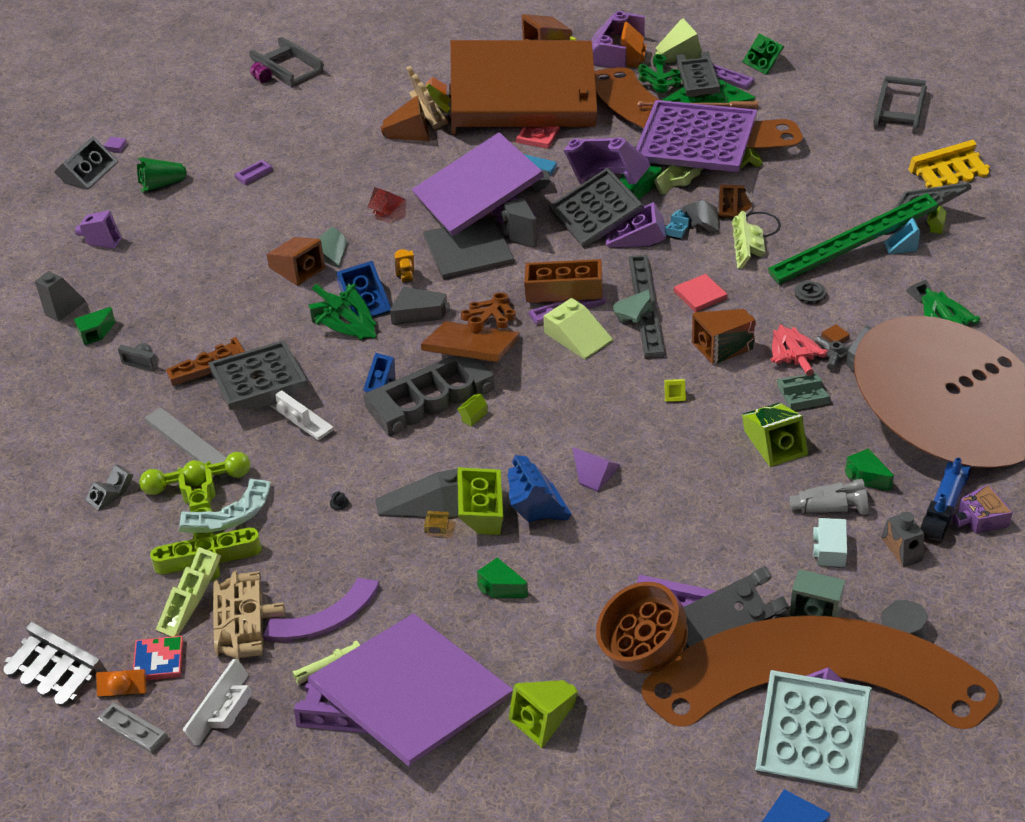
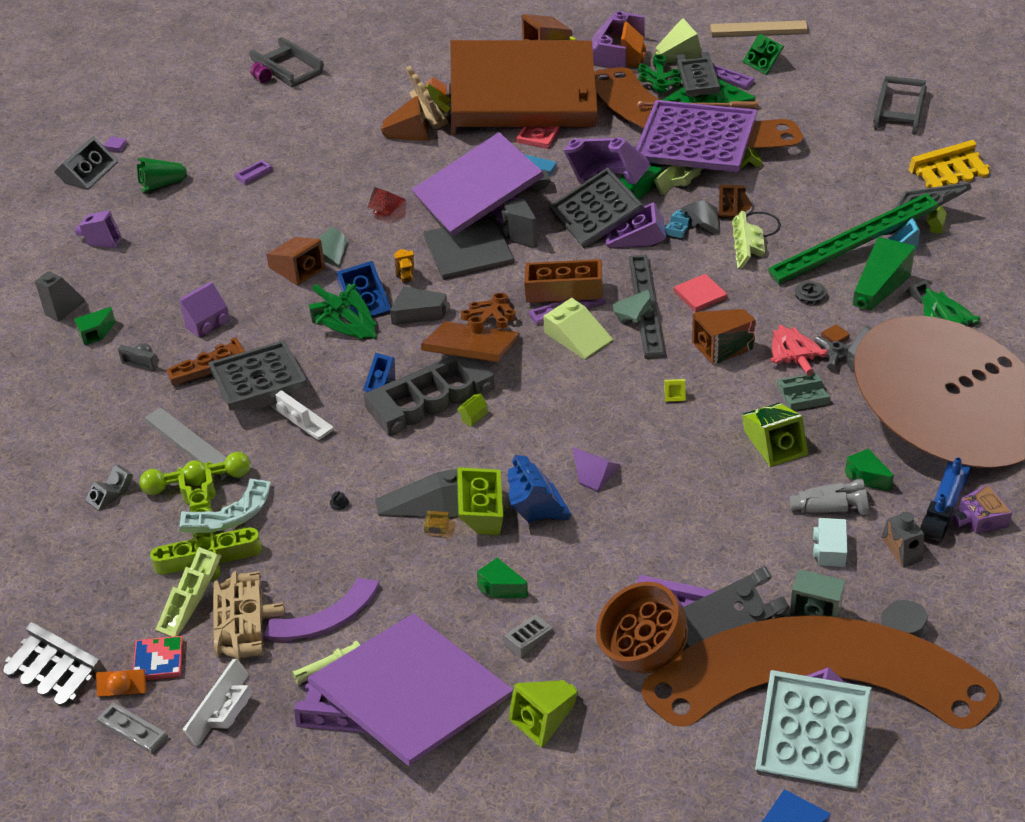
none -> medium lavender slope [179,281,230,338]
none -> light grey slope [504,614,553,658]
none -> tan tile [710,20,807,37]
none -> green slope [853,237,915,310]

